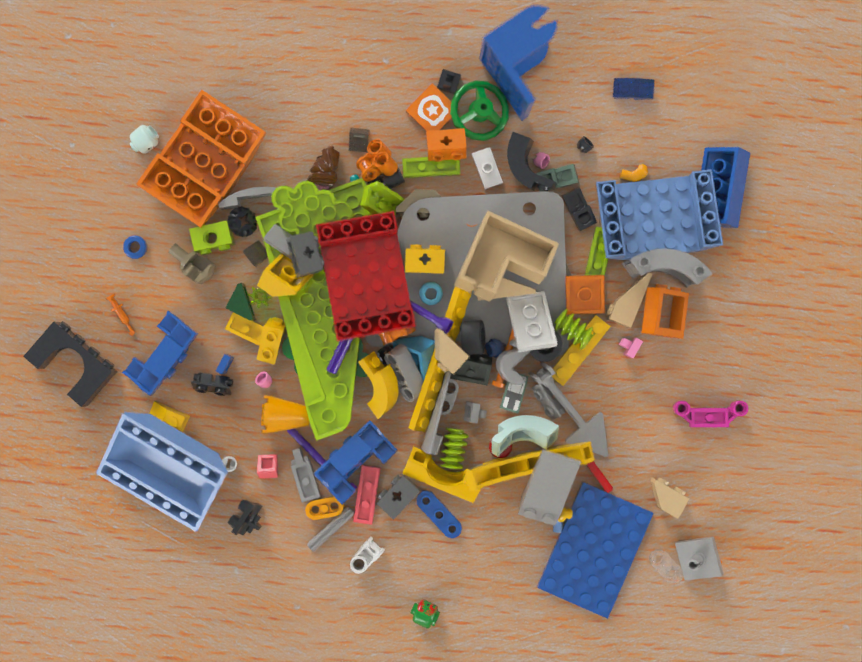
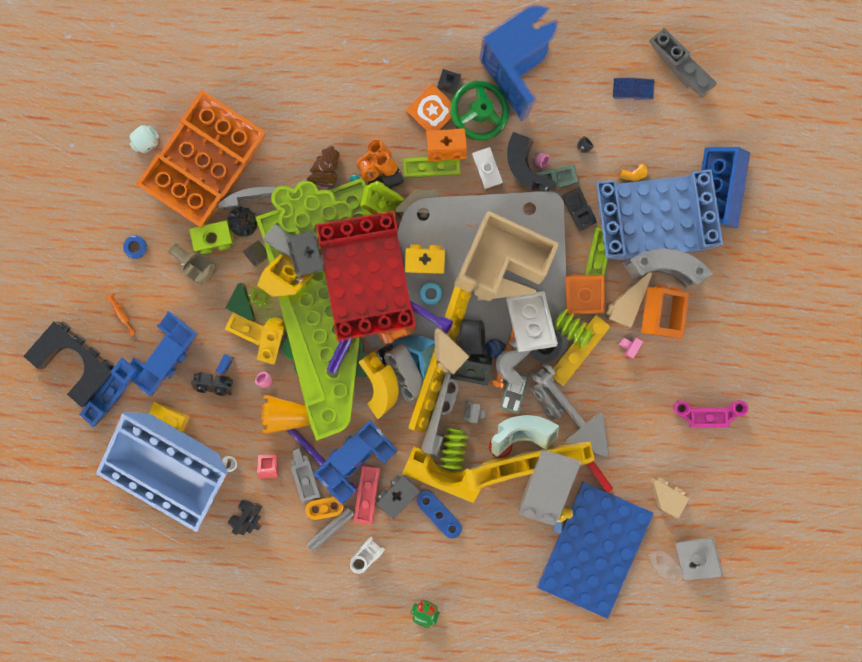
clear smoke slope [349,128,370,152] -> none
none -> blue slope [79,357,137,427]
none -> dark grey slope [649,28,717,98]

